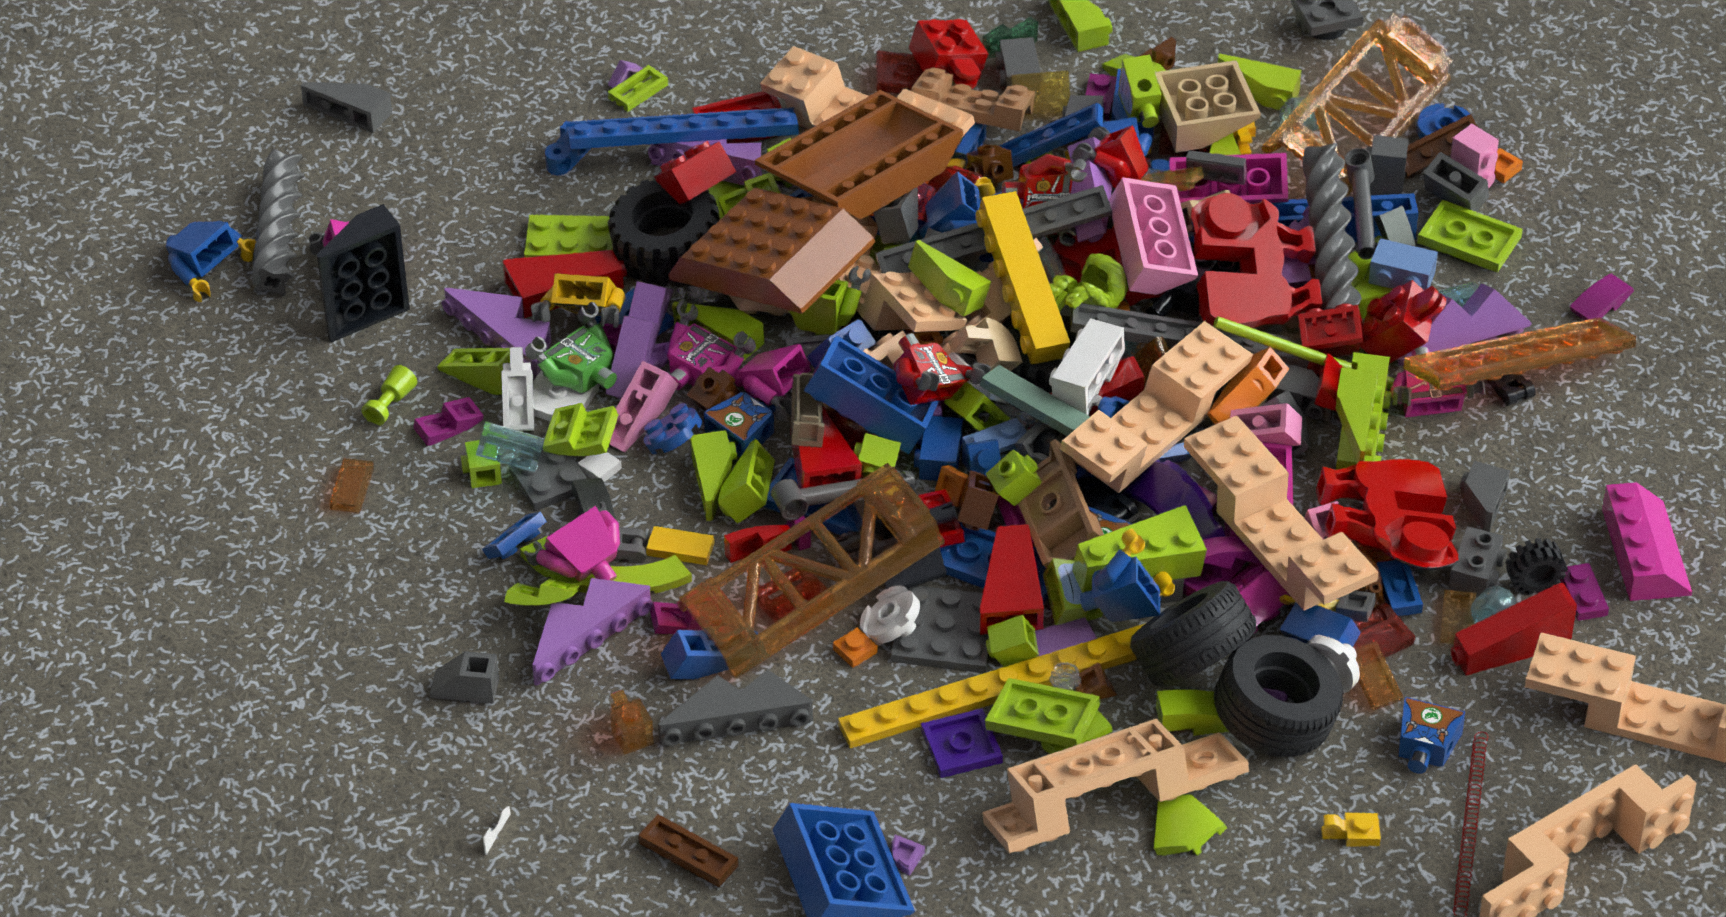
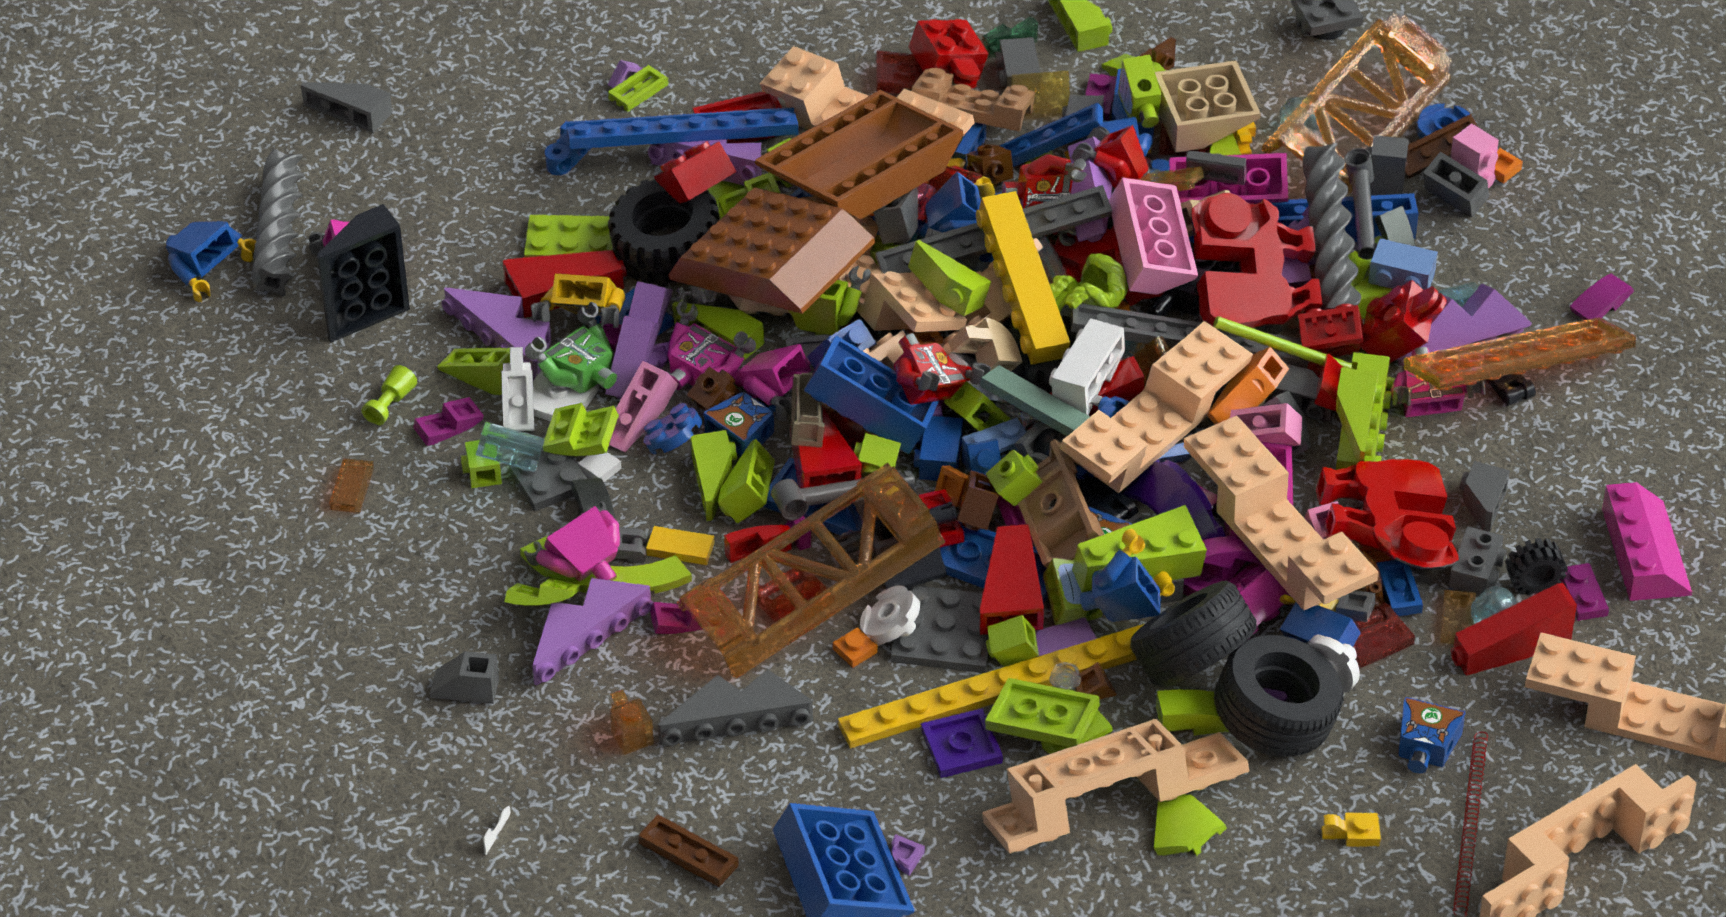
blue plate [482,511,547,559] -> none
blue slope [660,630,768,679] -> none
lime slope [1218,53,1301,112] -> none
clear orange tile [1355,641,1404,711] -> none
lime plate [1417,200,1523,273] -> none

